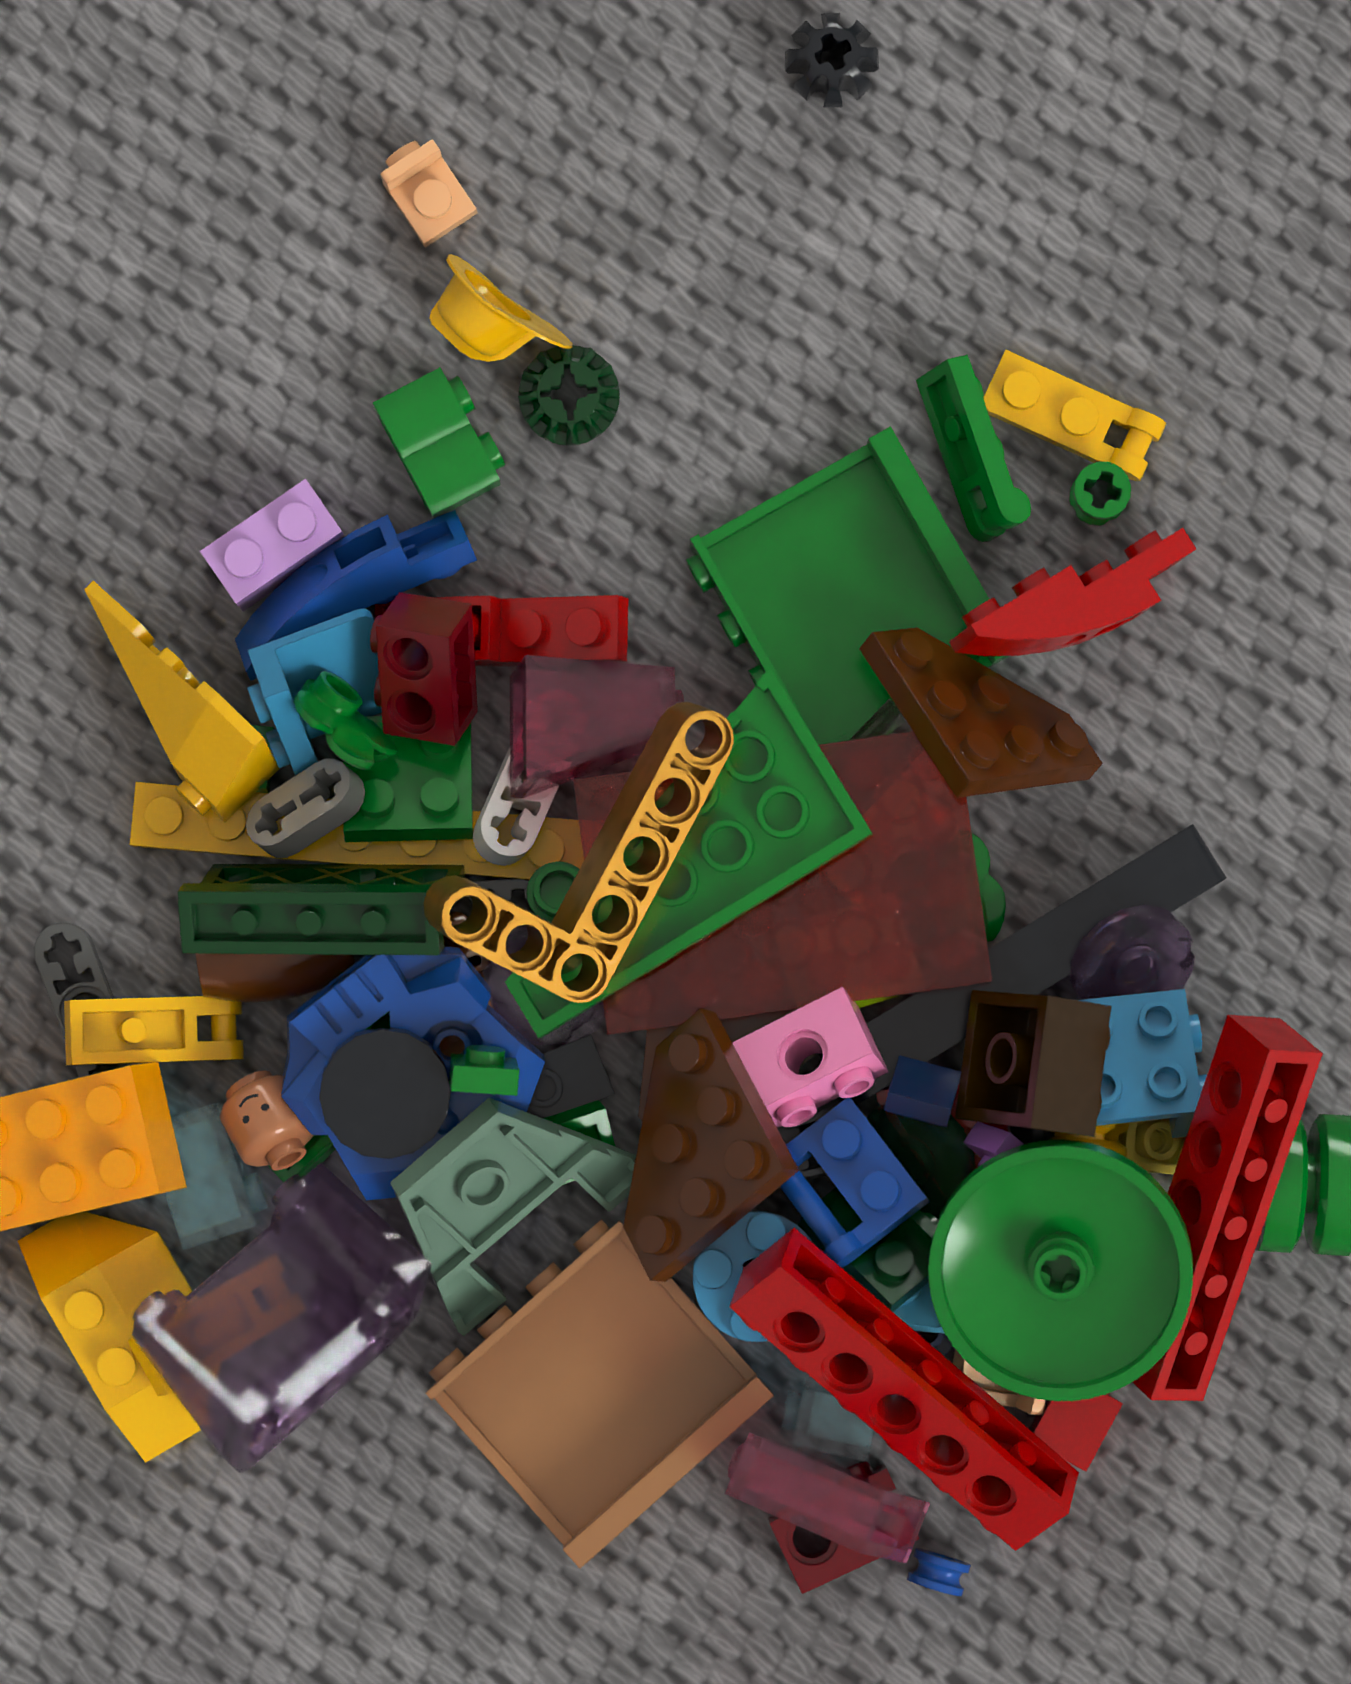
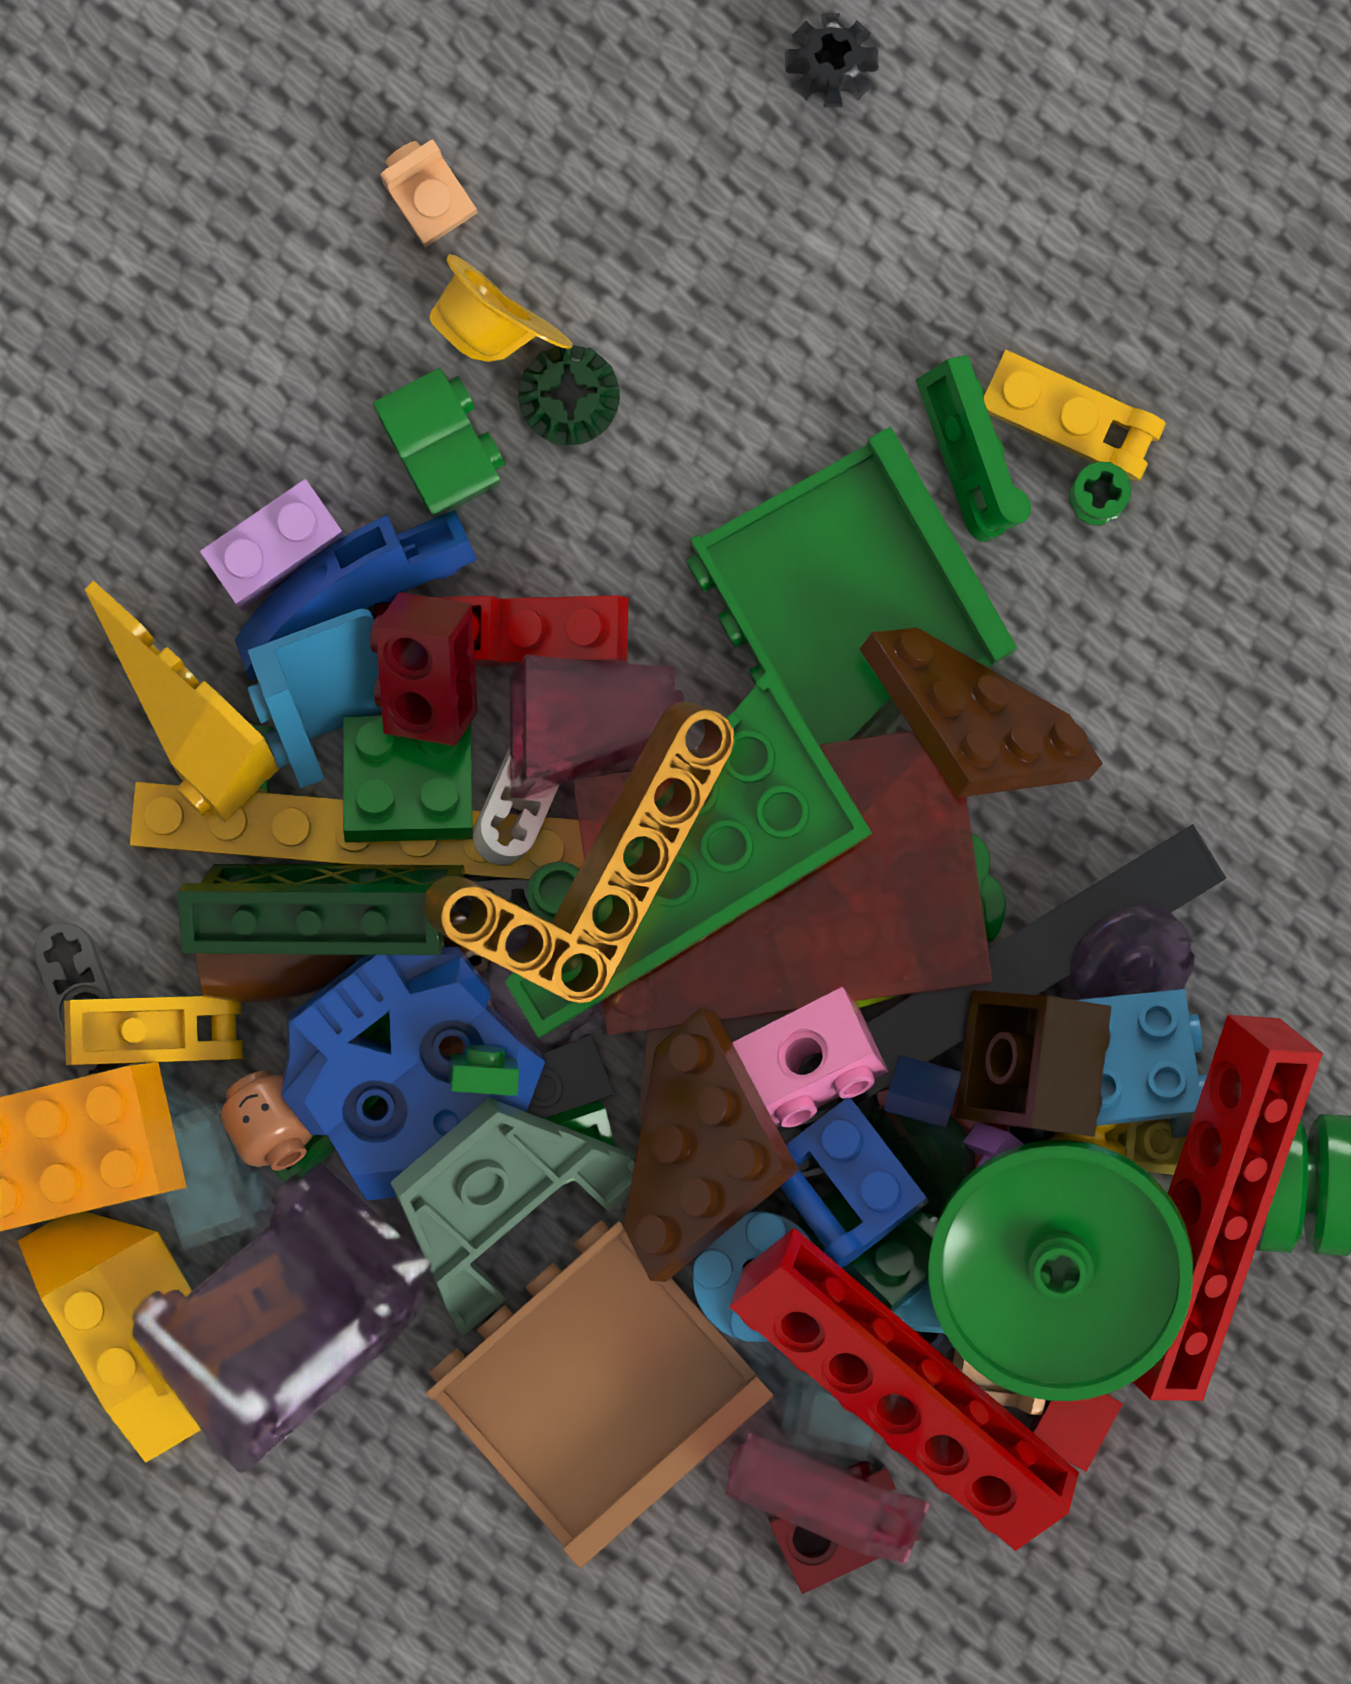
light grey beam [246,759,365,858] -> none
green plate [294,671,398,770] -> none
black tile [319,1027,451,1159] -> none
blue bush [907,1548,971,1596] -> none
red slope [949,528,1196,656] -> none

